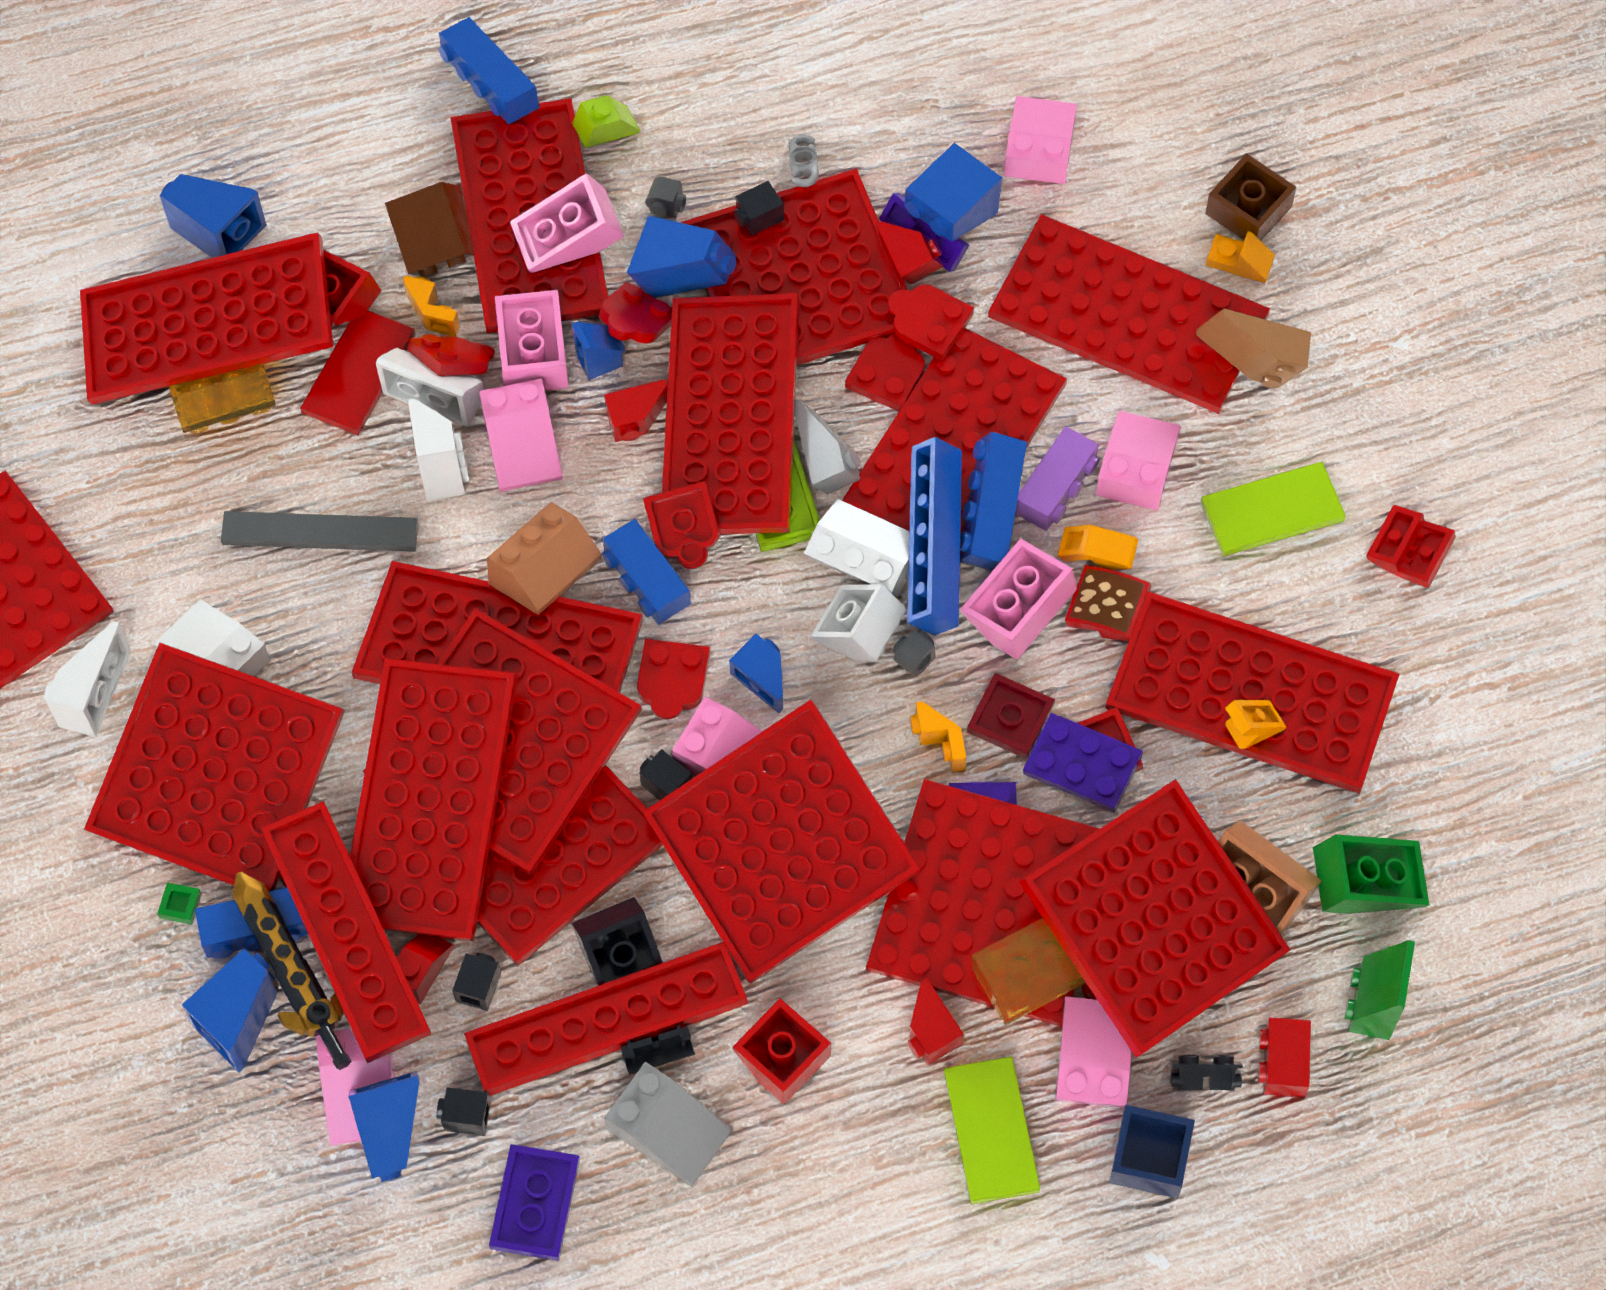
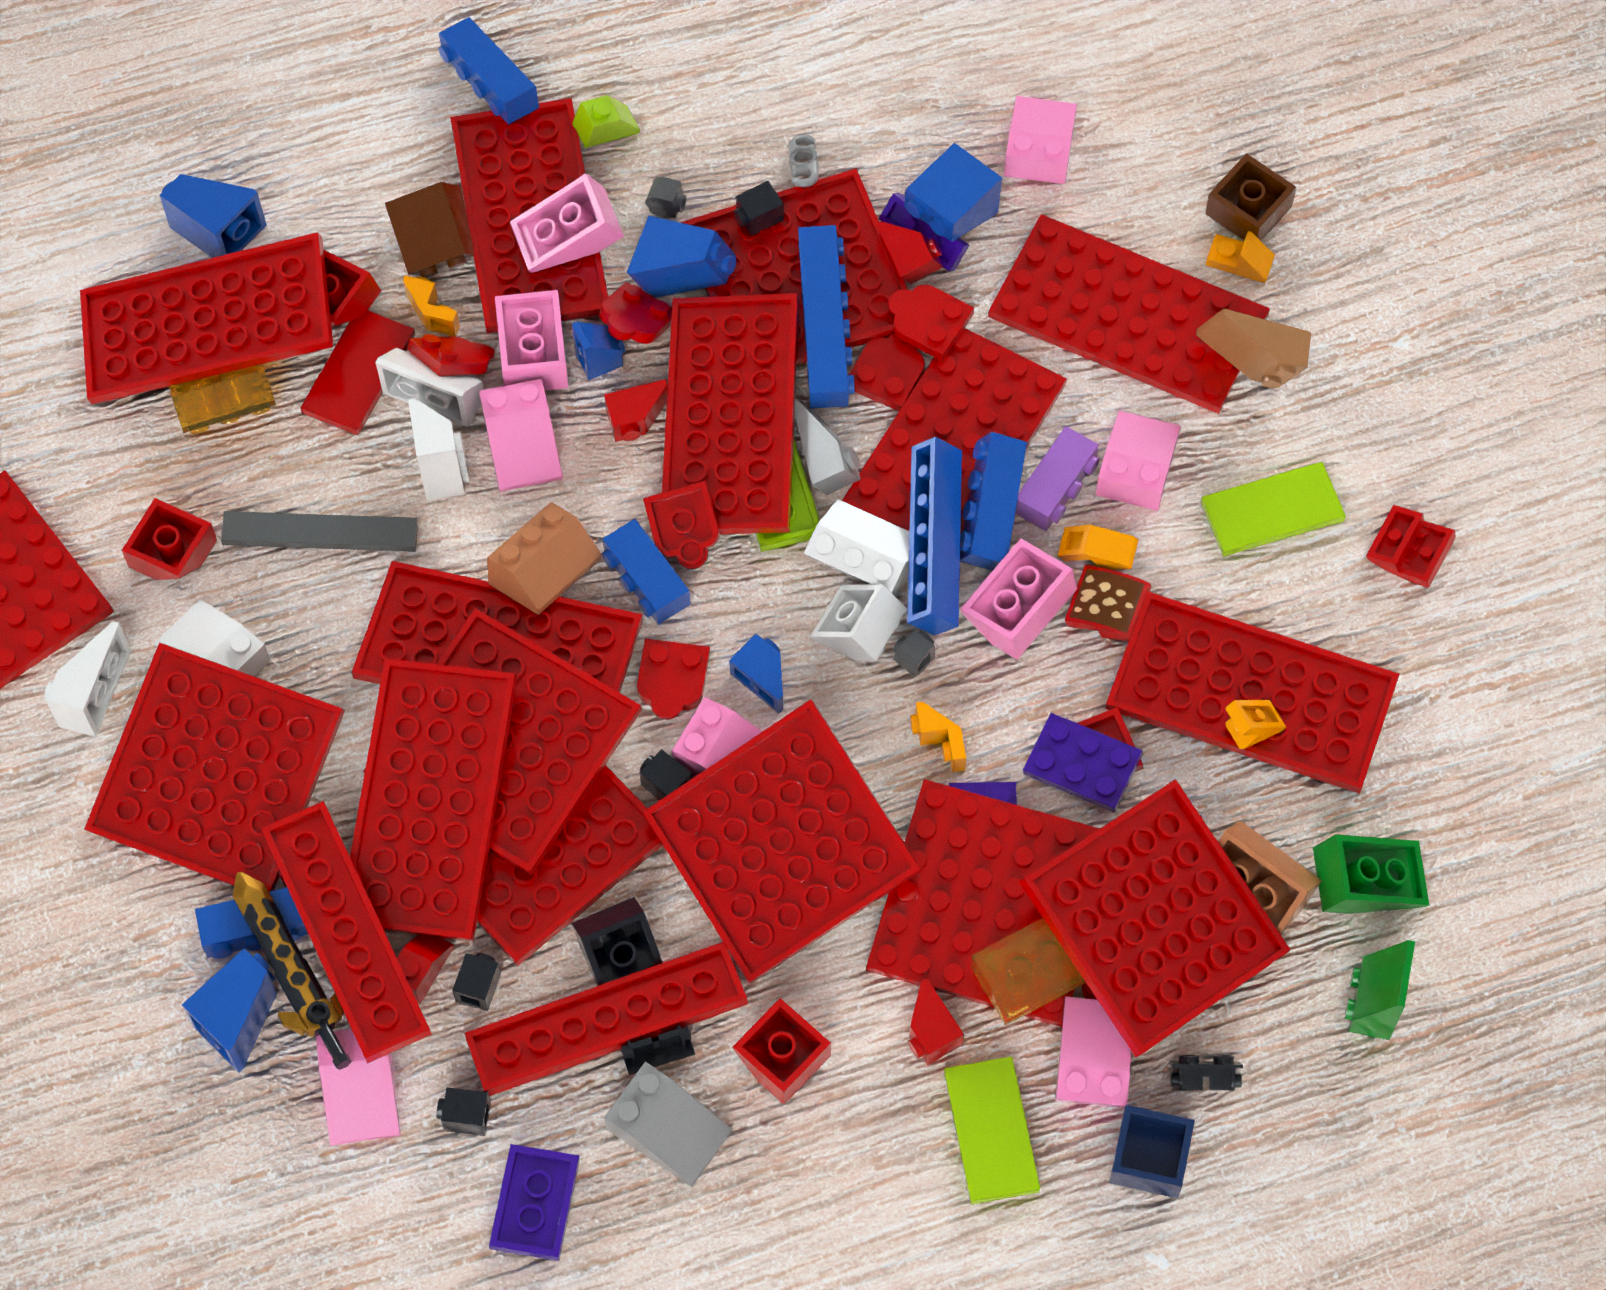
green plate [157,882,202,925] -> none
blue slope [348,1071,419,1182] -> none
dark red plate [967,673,1055,759] -> none
red brick [1258,1017,1311,1098] -> none
none -> red slope [121,498,217,580]
none -> blue brick [798,225,855,409]

